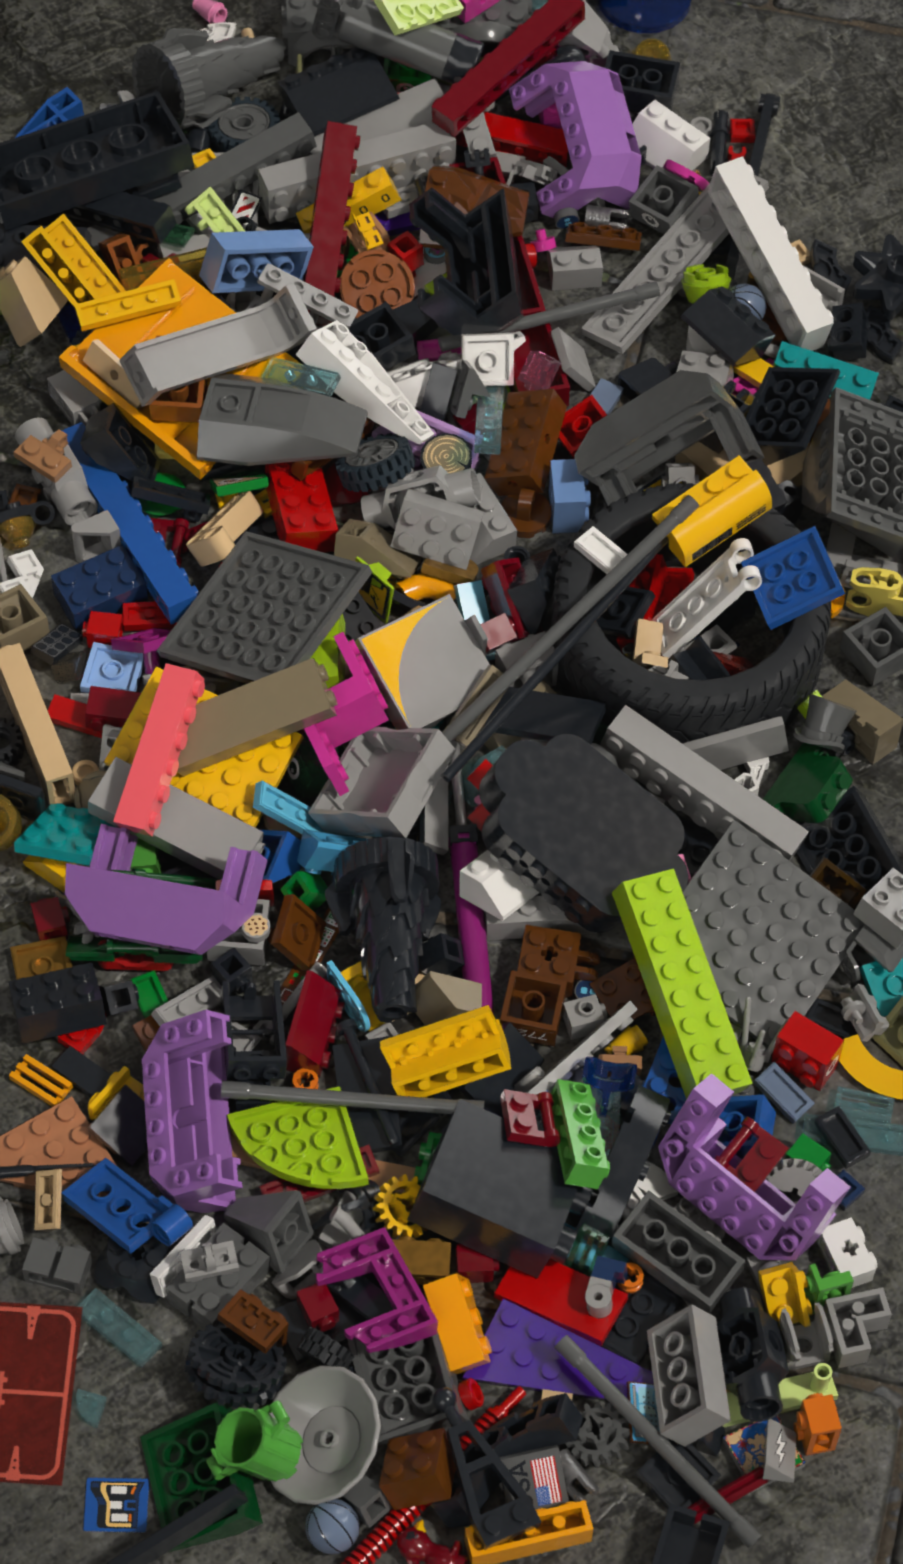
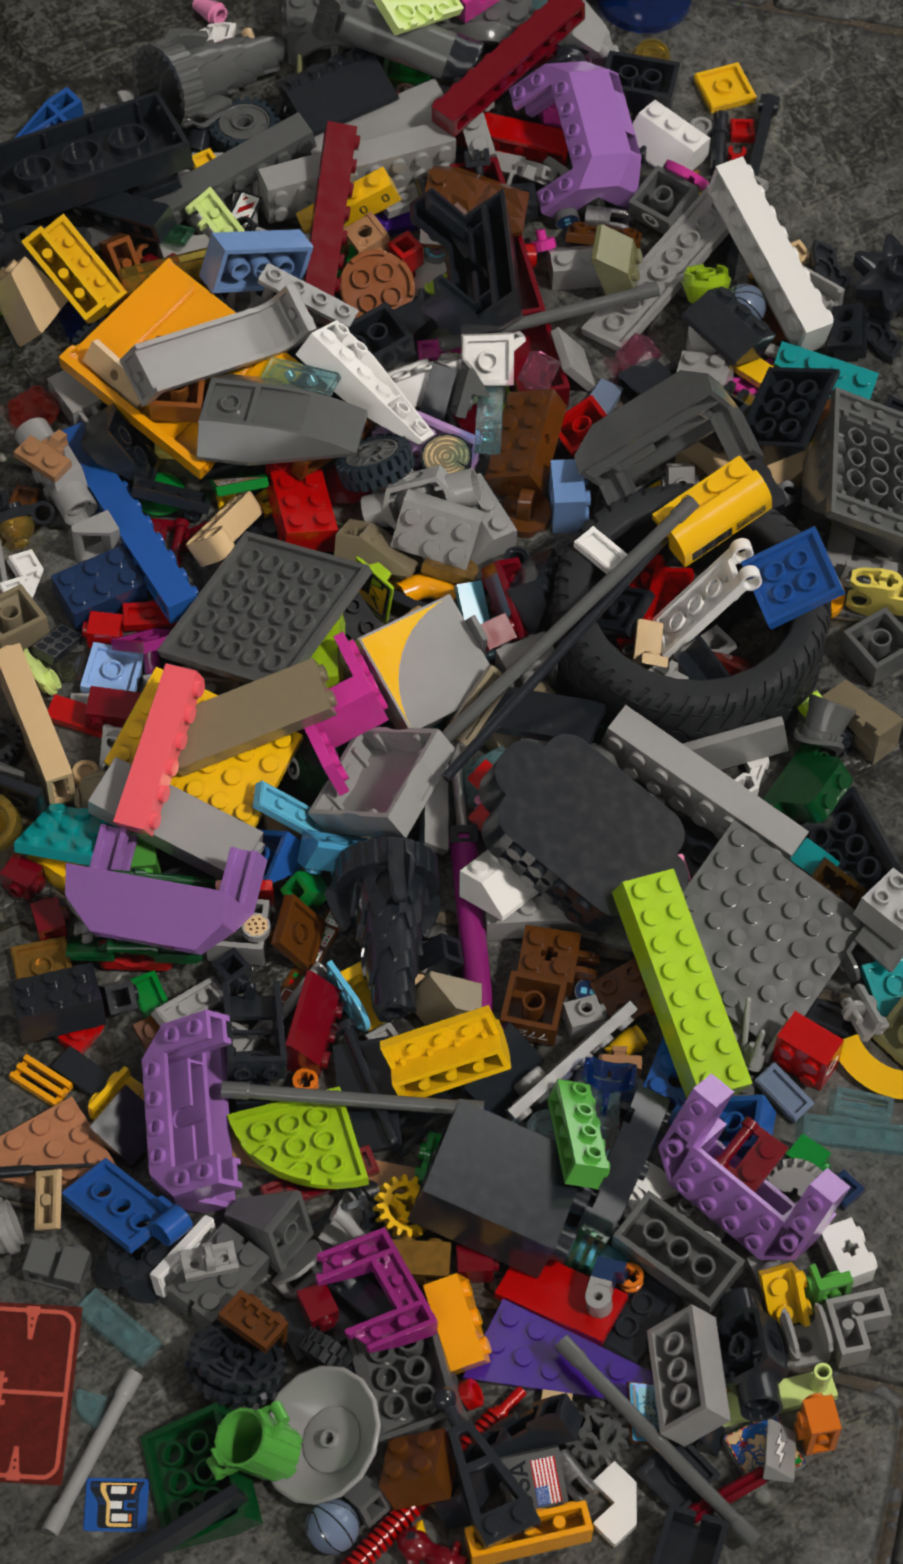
yellow plate [74,279,182,331] -> none
yellow piece [351,212,384,250] -> none
dark red plate [500,1089,561,1147] -> none
black tile [814,1106,871,1169] -> none
none -> dark red brick [0,852,46,901]
none -> clear red dish [8,385,59,428]
none -> yellowish green plate [24,648,61,696]
none -> light grey piece [41,1369,143,1538]
none -> olive slope [591,224,643,295]
none -> white tile [593,1461,637,1548]
none -> clear pink brick [615,333,662,370]
none -> yellow tile [693,62,757,114]
none -> teal panel [791,837,840,874]

